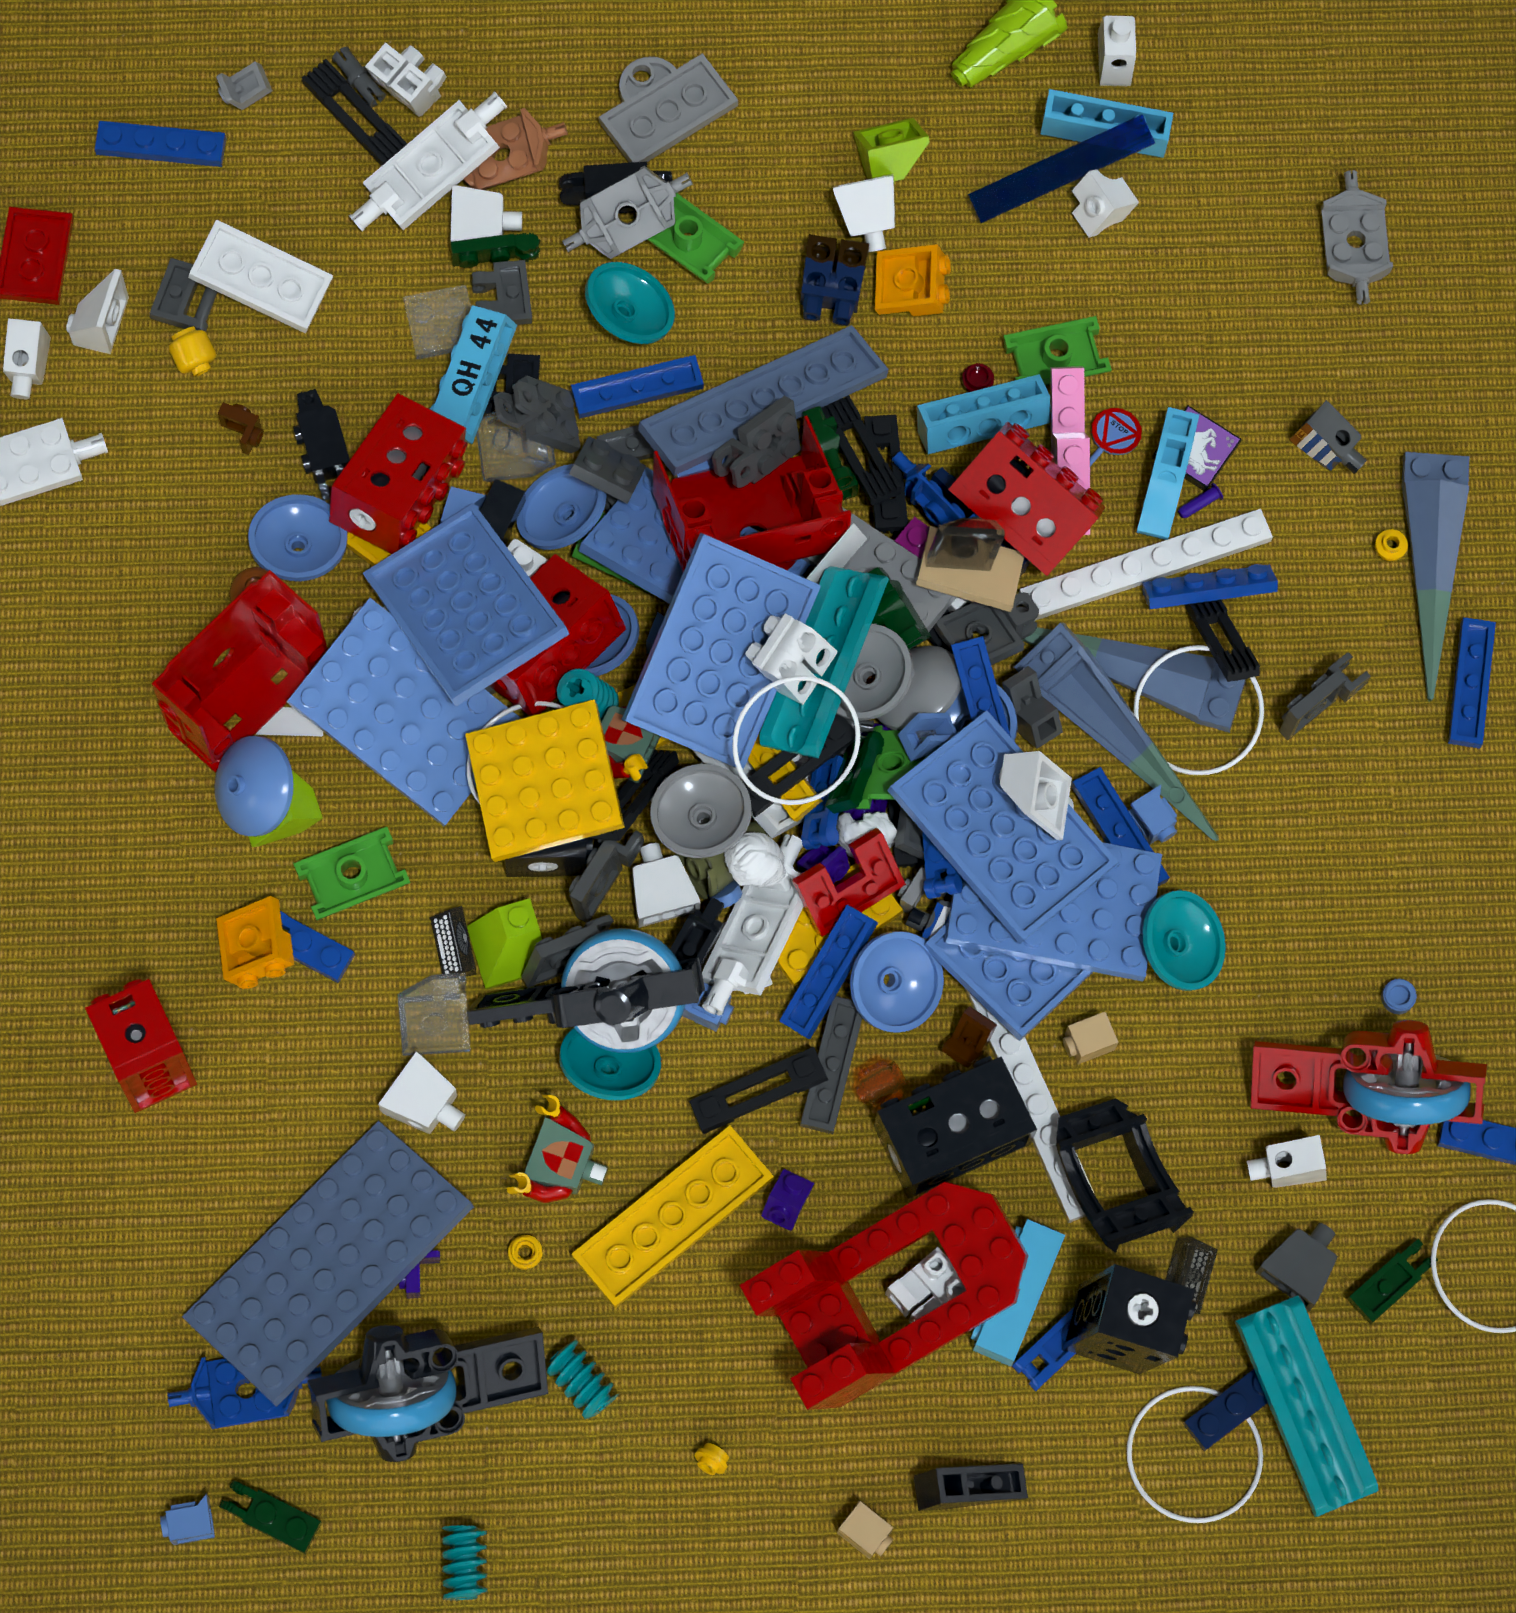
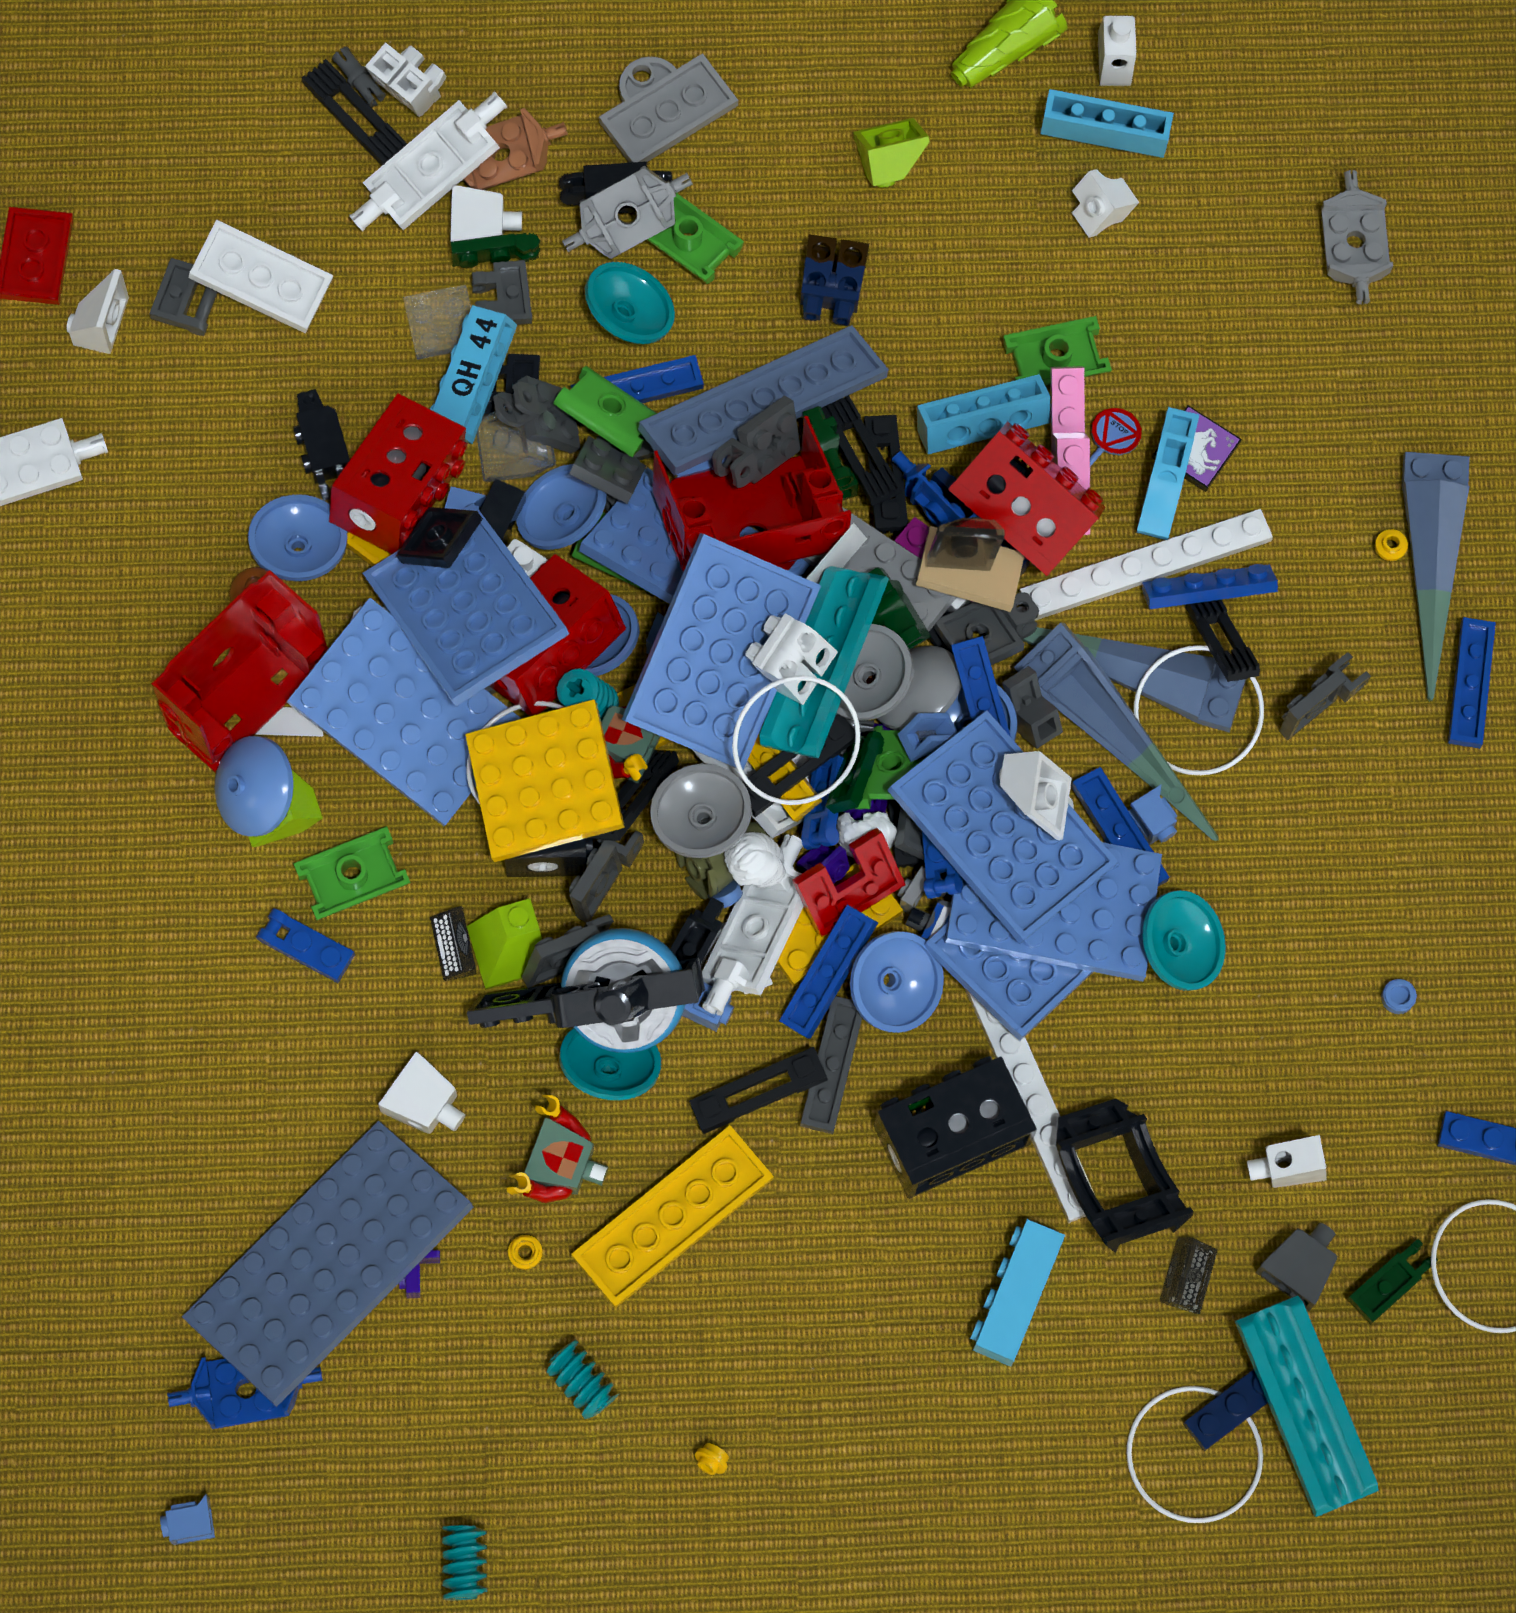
white torso [3,318,51,400] -> none
red piece [85,979,197,1113] -> none
blue plate [95,121,226,167] -> none
yellow head [168,326,217,377] -> none
light grey bracket [216,61,273,110] -> none
light orange plate [216,896,295,989] -> none
reddish brown bracket [218,402,264,455] -> none
dark green hinge [219,1480,322,1555] -> none
black piece [307,1325,548,1462] -> none
clear slope [398,973,470,1056] -> none
white torso [632,843,700,928] -> none
red bracket [739,1182,1029,1410] -> none
dark purple bracket [761,1169,814,1231] -> none
white torso [833,174,895,252] -> none
tan brick [837,1501,893,1559] -> none
clear orange head [855,1059,907,1109] -> none
light orange plate [875,244,951,316] -> none
white hips [885,1247,966,1323] -> none
black slope [914,1464,1028,1511] -> none
reddish brown bracket [941,1006,997,1068] -> none
dark red plate [962,363,994,392] -> none
clear blue tile [968,114,1155,224] -> none
blue plate [1012,1307,1076,1392] -> none
black piece [1062,1264,1196,1374] -> none
tan brick [1063,1012,1118,1064] -> none
dark purple piece [1178,483,1223,518] -> none
red piece [1251,1020,1487,1154] -> none
dark grey torso [1289,400,1367,474] -> none
none -> black plate [396,507,483,568]
none -> bright green piece [553,366,657,458]

